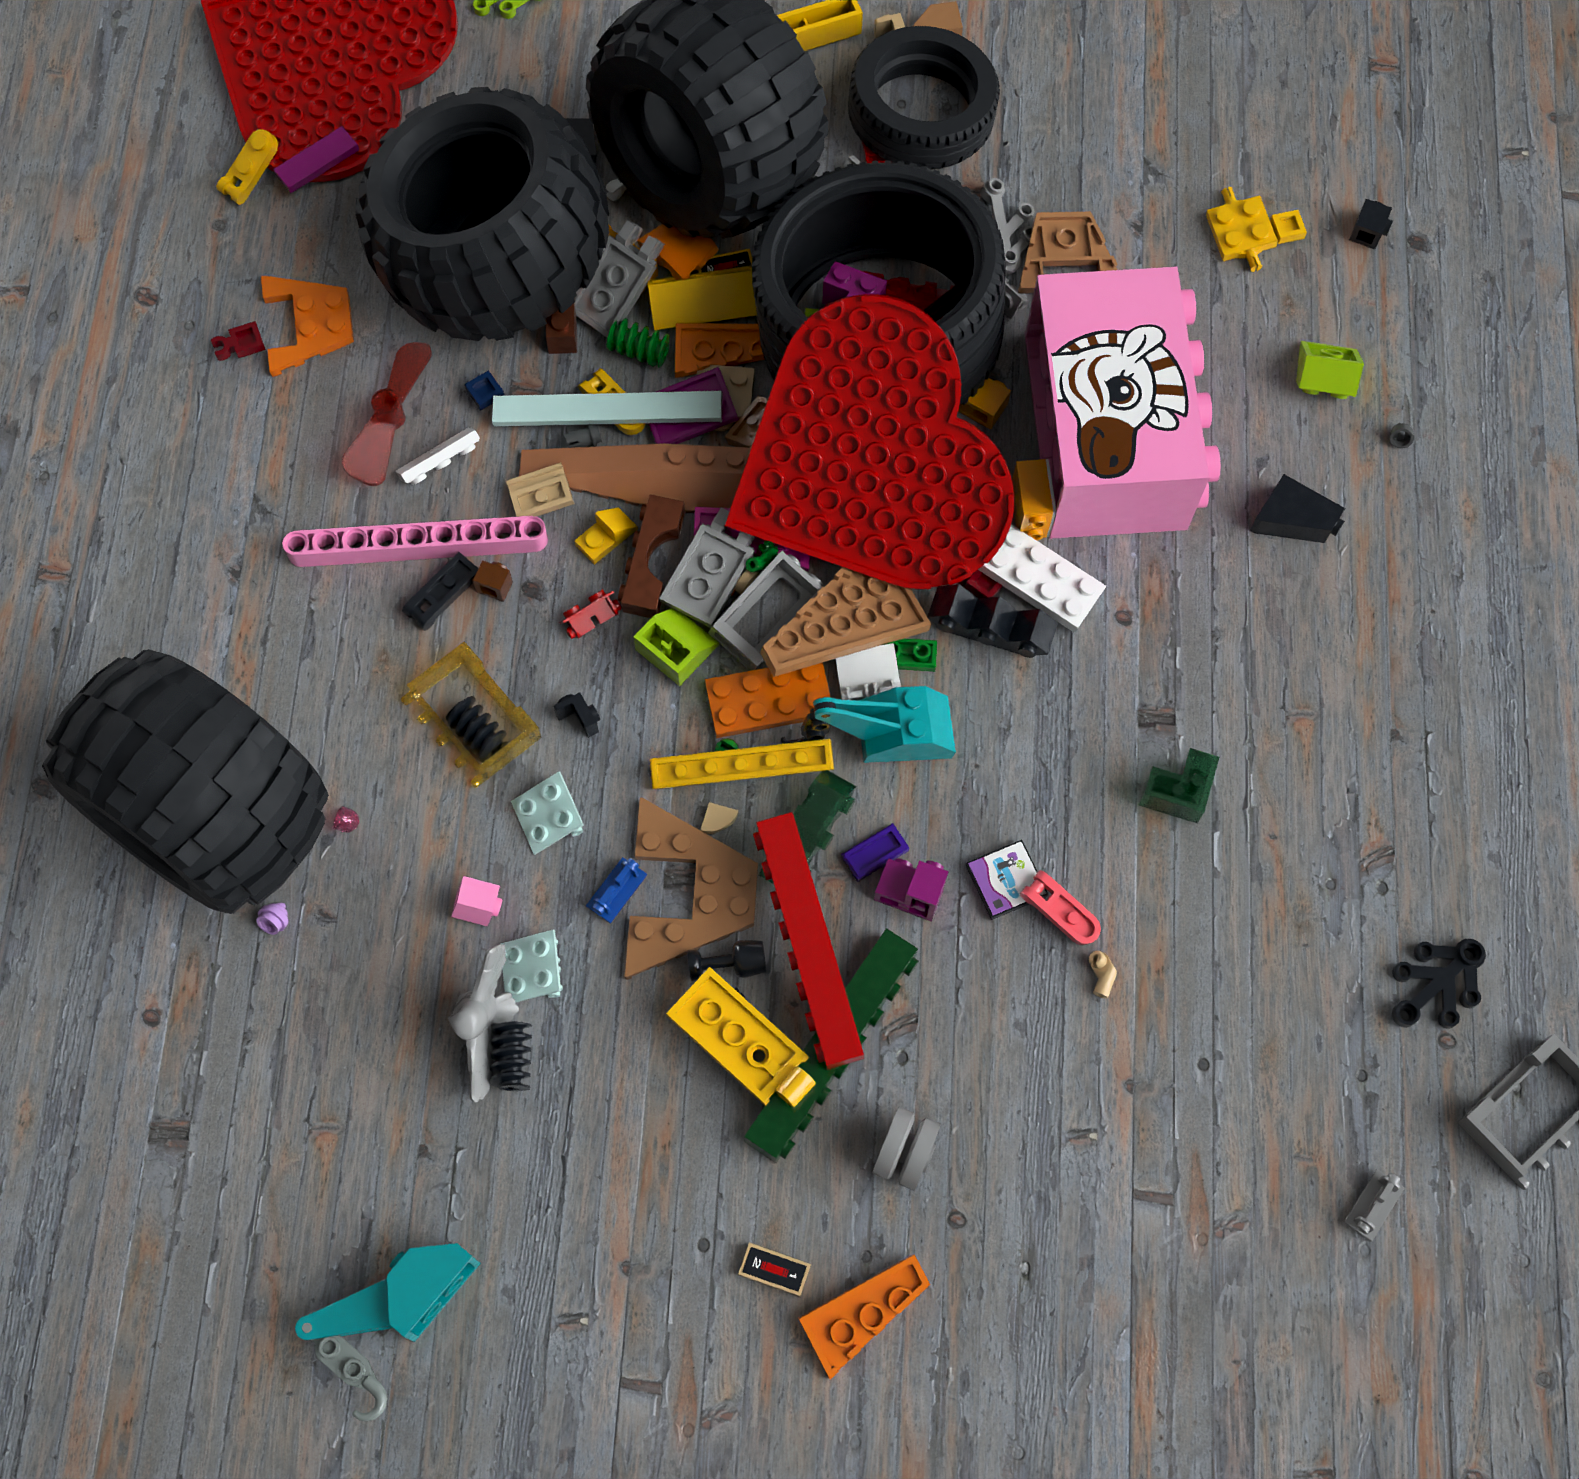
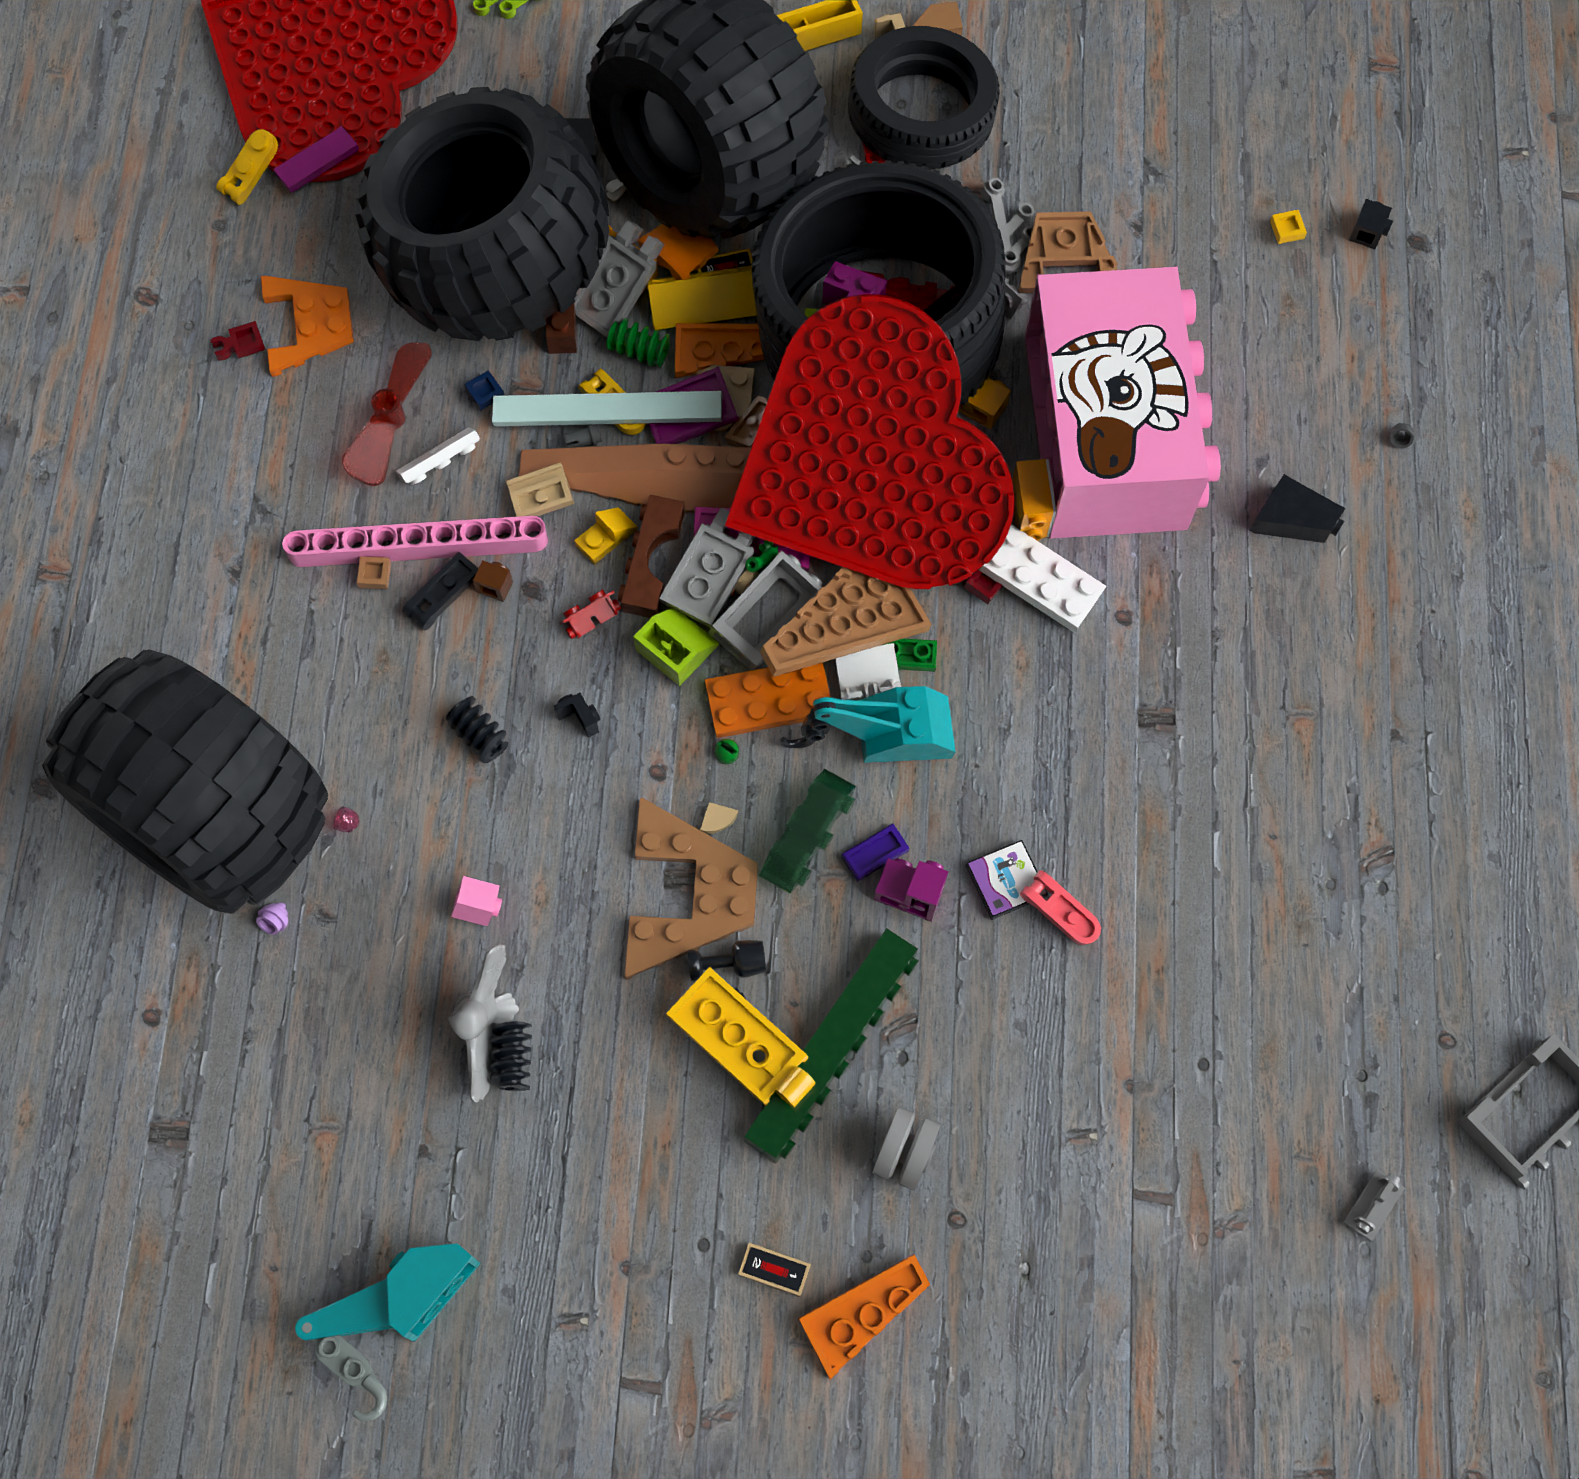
clear yellow hinge [401,641,542,788] -> none
light aqua hinge [500,930,563,1003] -> none
light aqua hinge [511,771,584,855] -> none
blue hinge [586,857,647,924] -> none
yellow tile [650,739,834,789] -> none
red brick [753,812,864,1070] -> none
black brick [927,584,1058,658] -> none
tan arm [1089,951,1117,999] -> none
clear green brick [1139,748,1220,823] -> none
yellow plate [1206,187,1278,272] -> none
lime slope [1296,341,1364,399] -> none
black plant [1392,939,1486,1029] -> none
none -> medium nougat plate [357,556,391,589]

